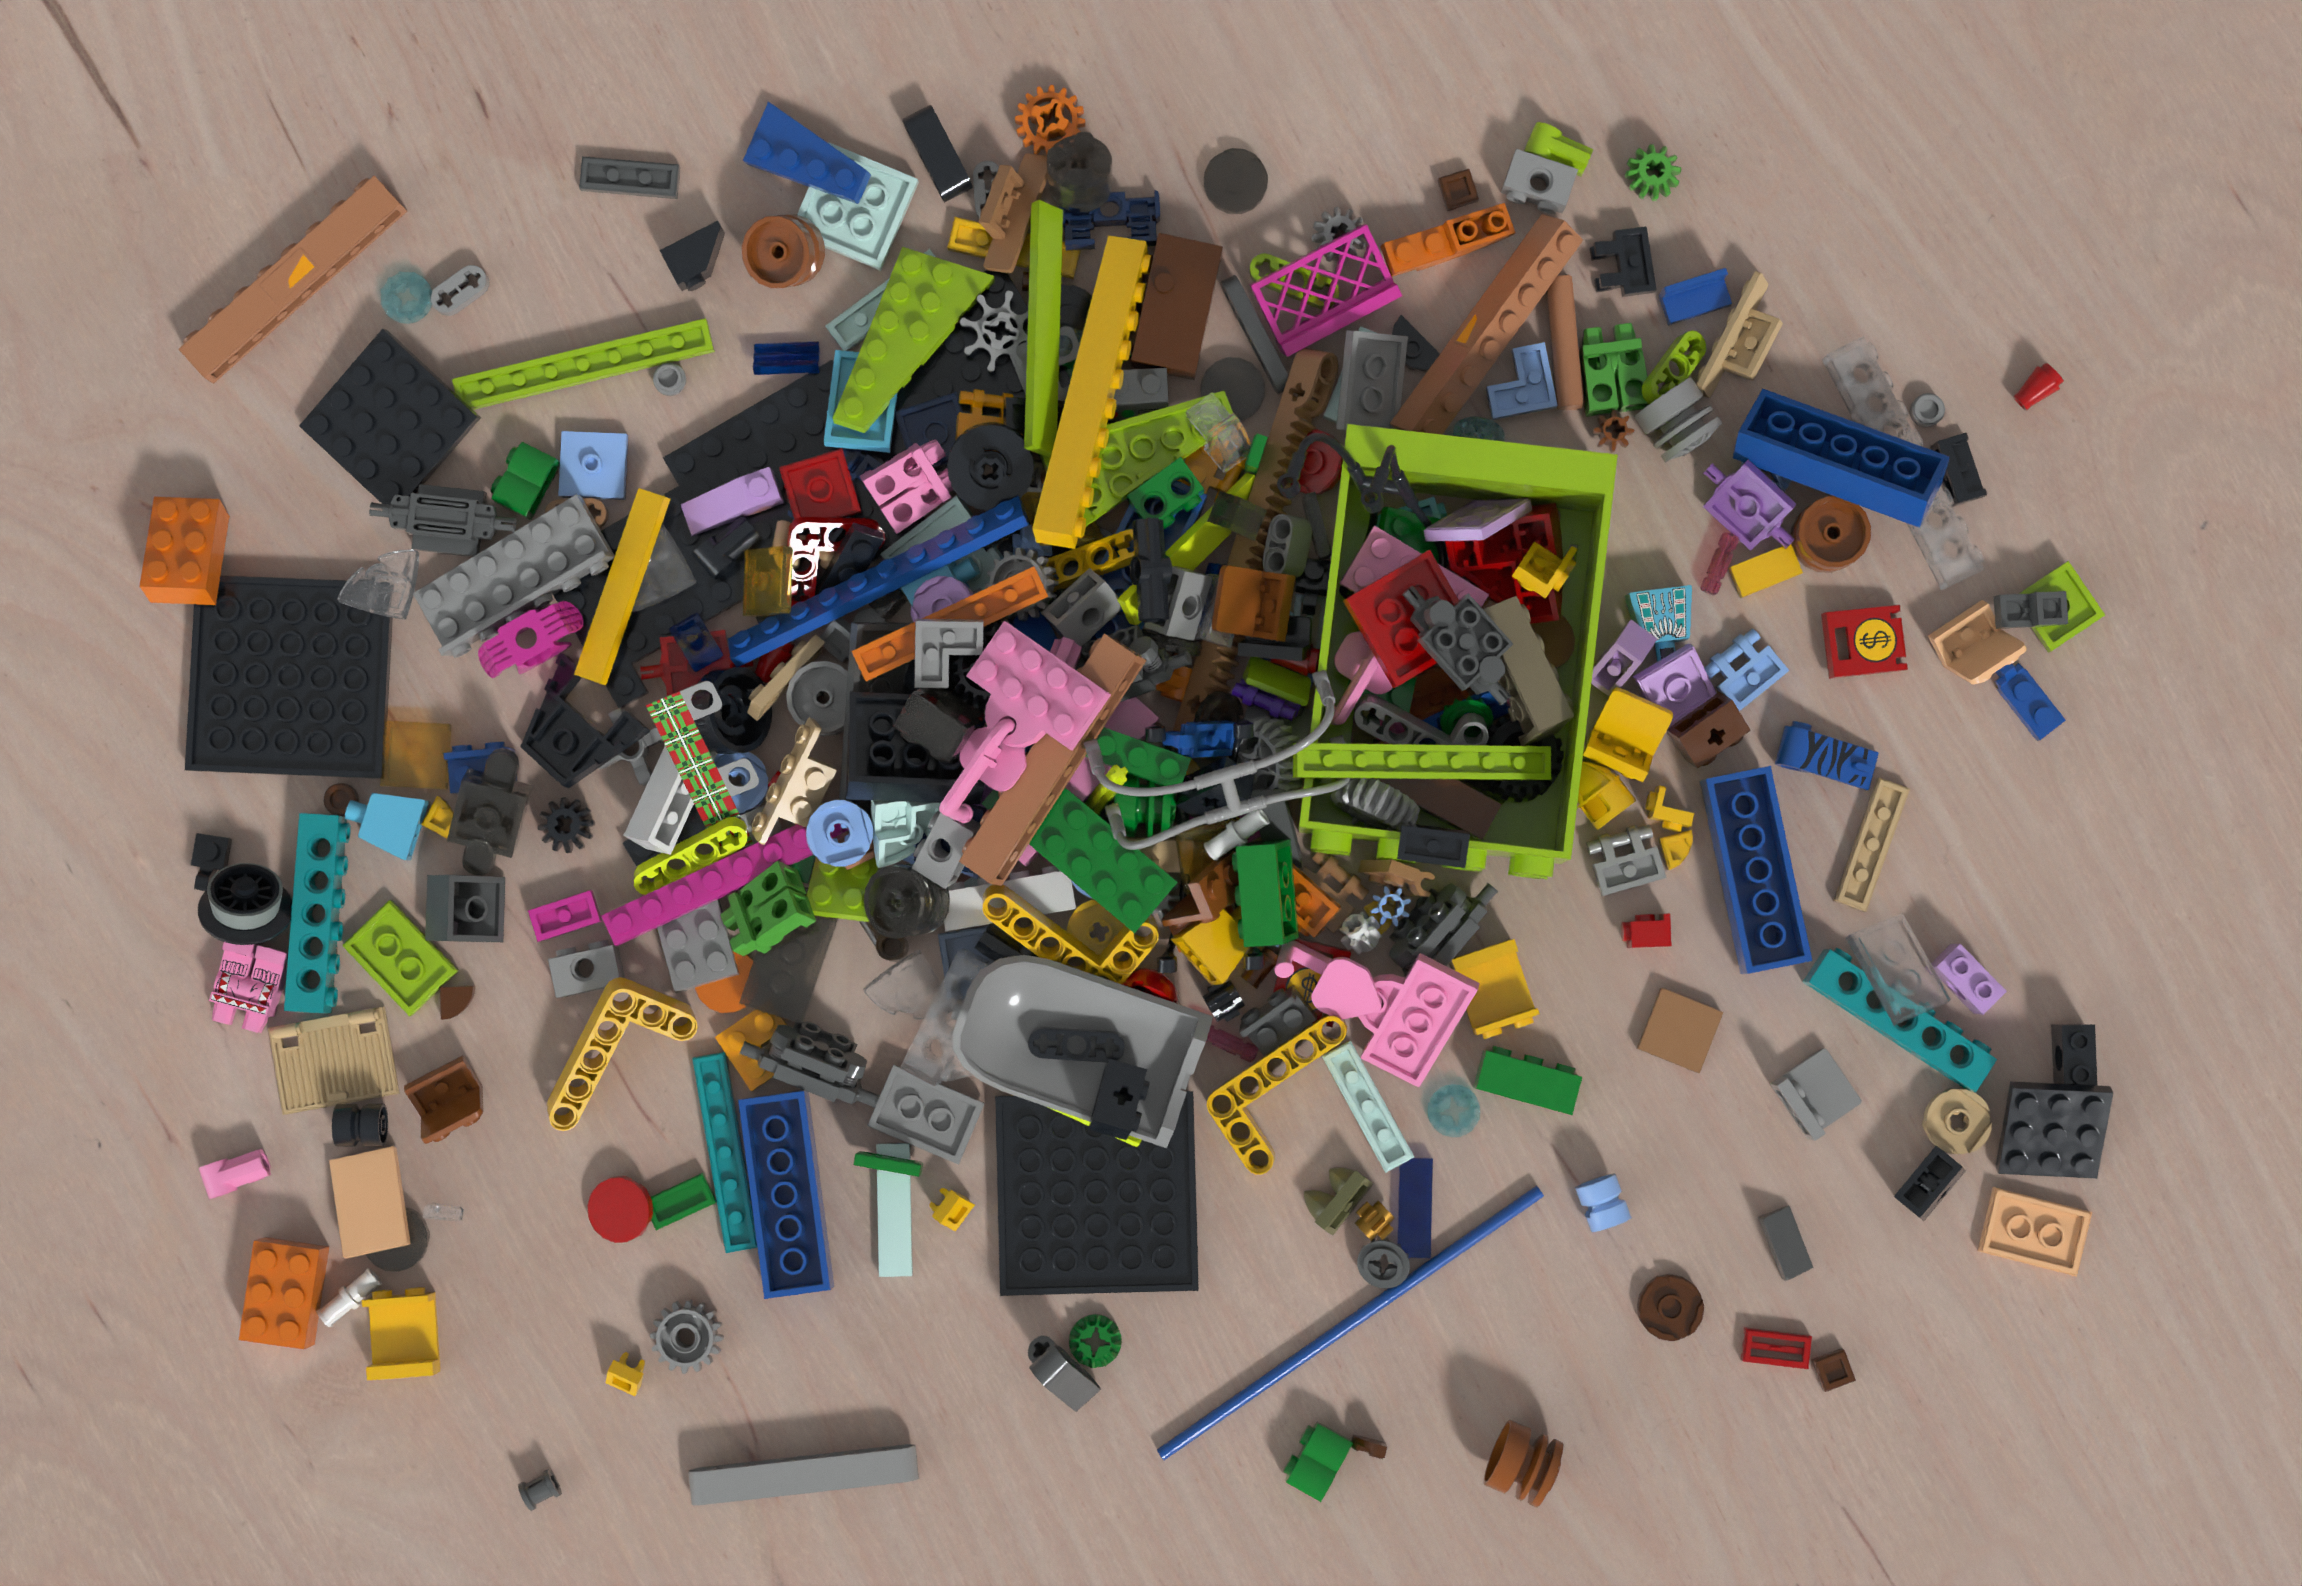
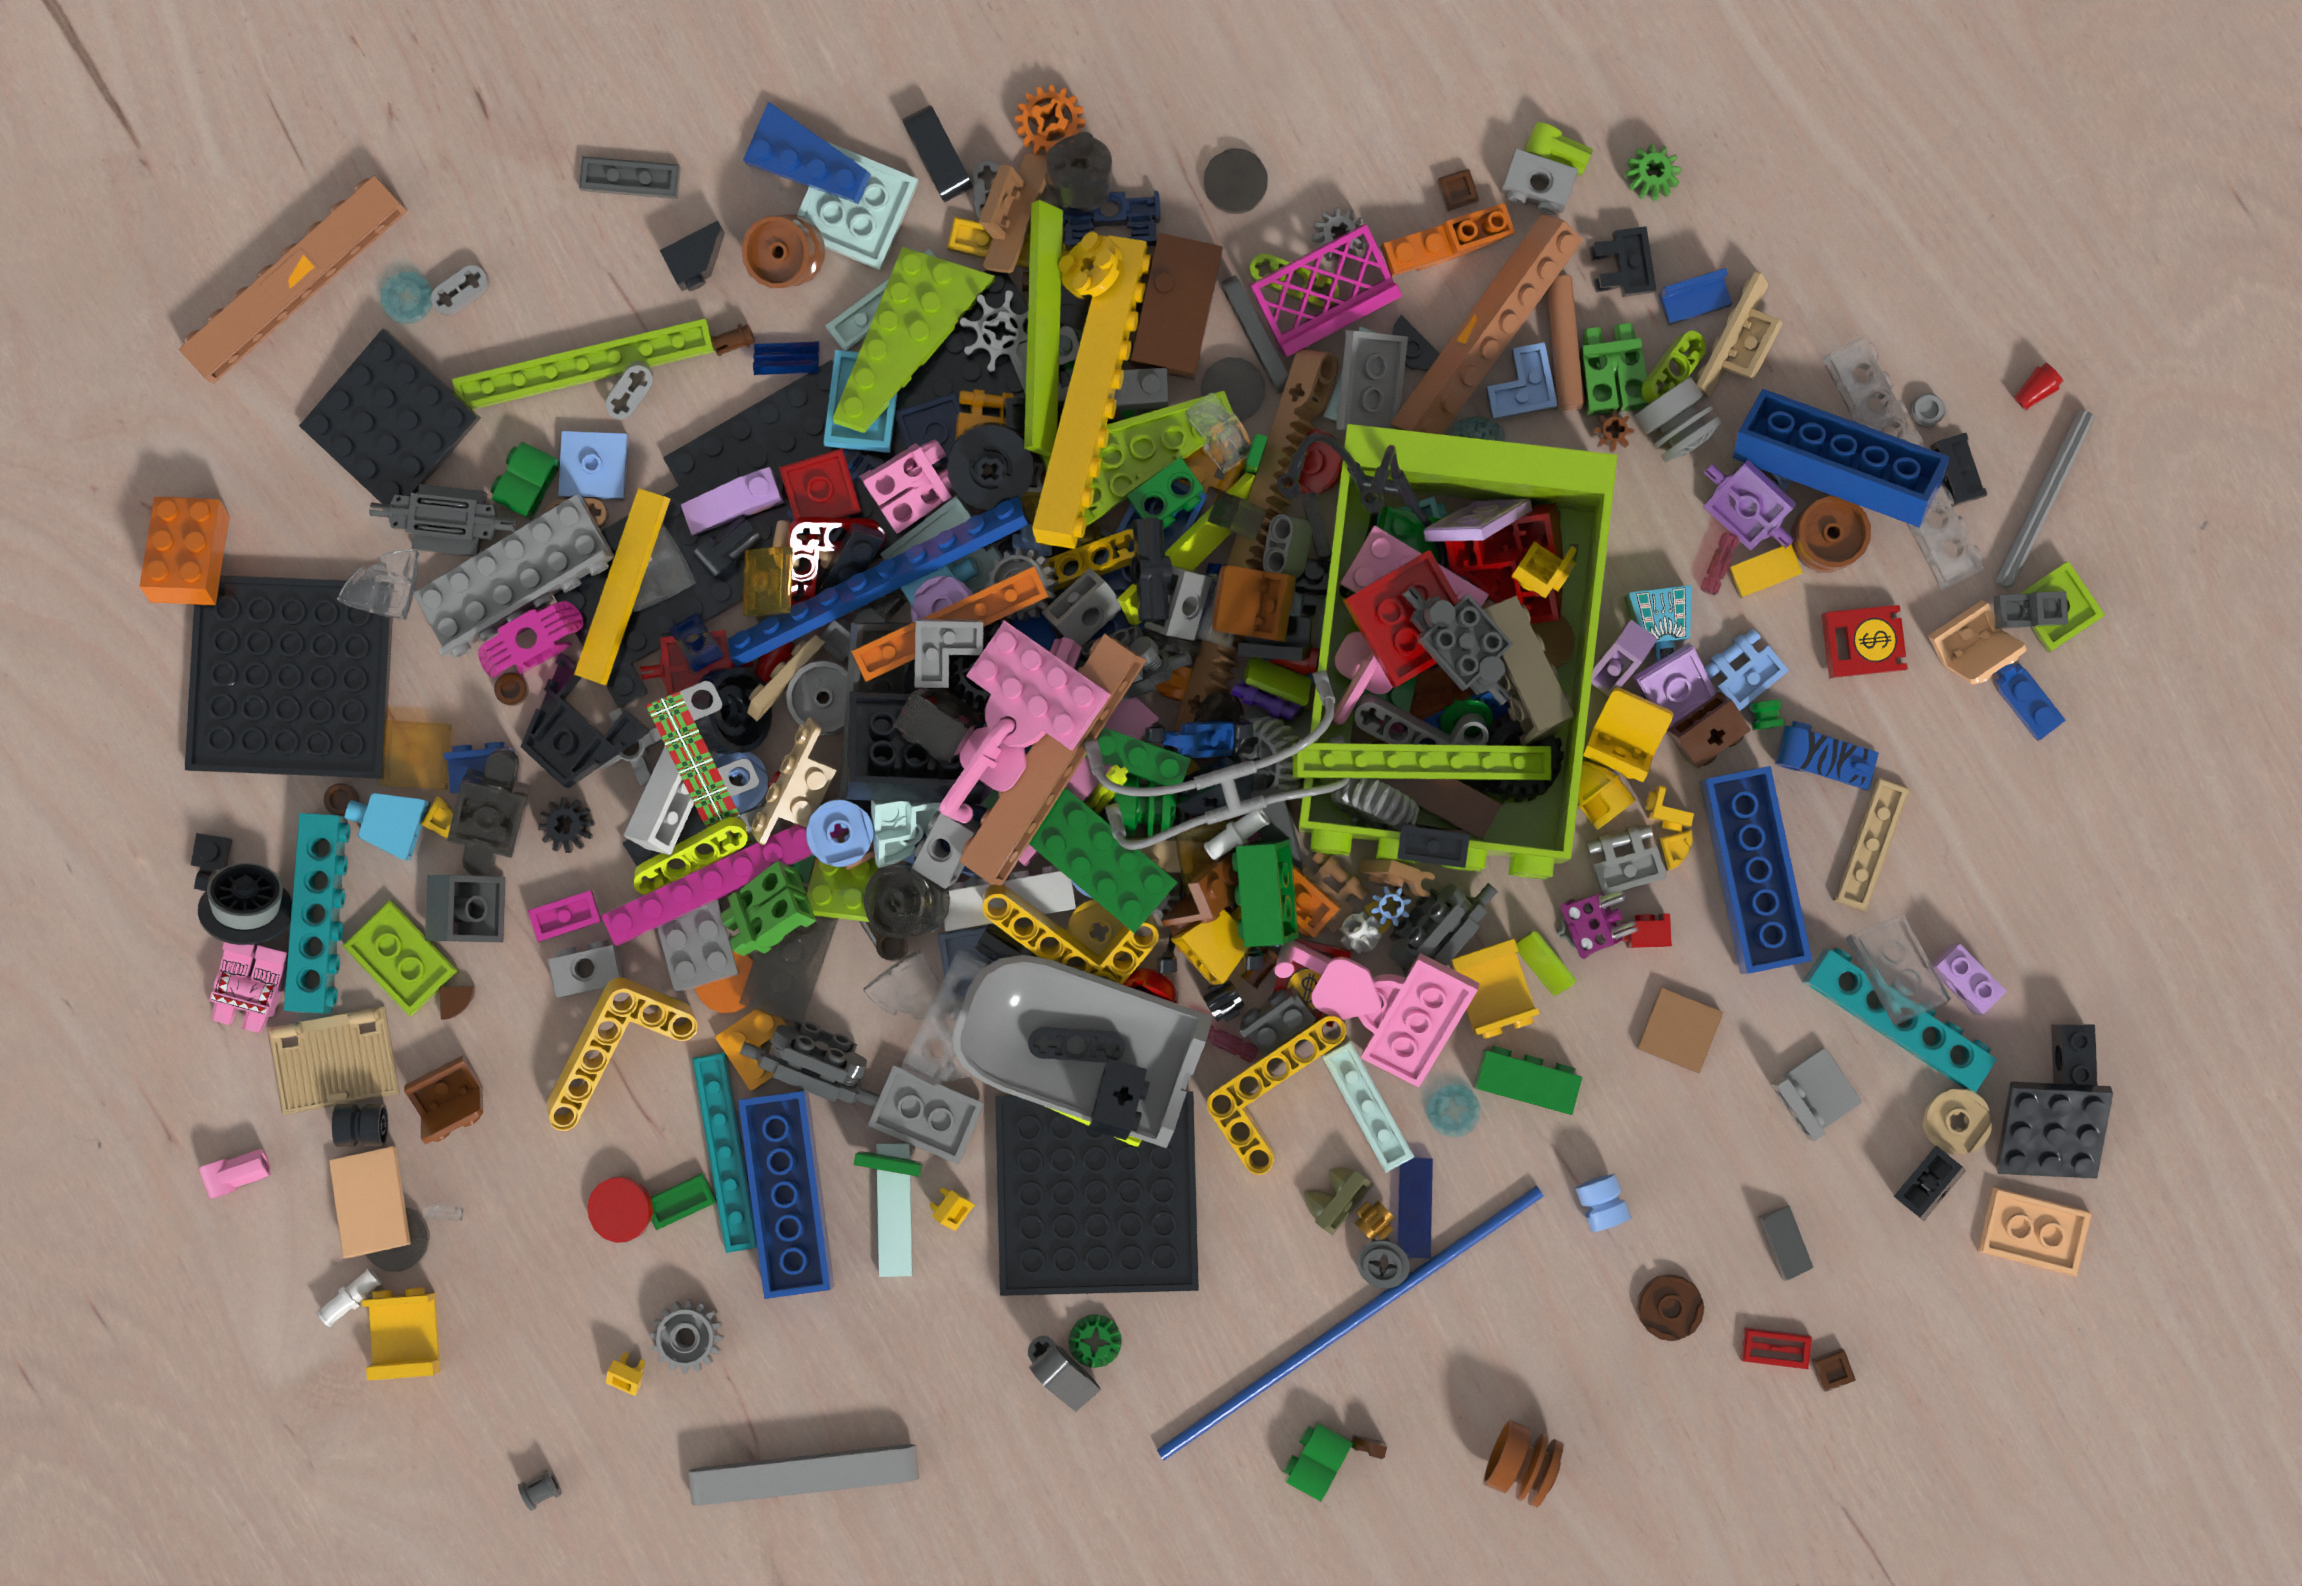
orange brick [239,1237,330,1349] -> none
light grey plate [653,363,686,396] -> none
none -> reddish brown tile [494,673,529,706]
none -> light grey beam [606,361,653,419]
none -> reddish brown pin [711,323,755,356]
none -> yellow plate [1058,232,1123,298]
none -> lime slope [1516,931,1576,996]
none -> magenta piece [1558,890,1637,959]
none -> green wheel [1748,700,1785,731]
none -> light grey axle [1995,409,2095,588]

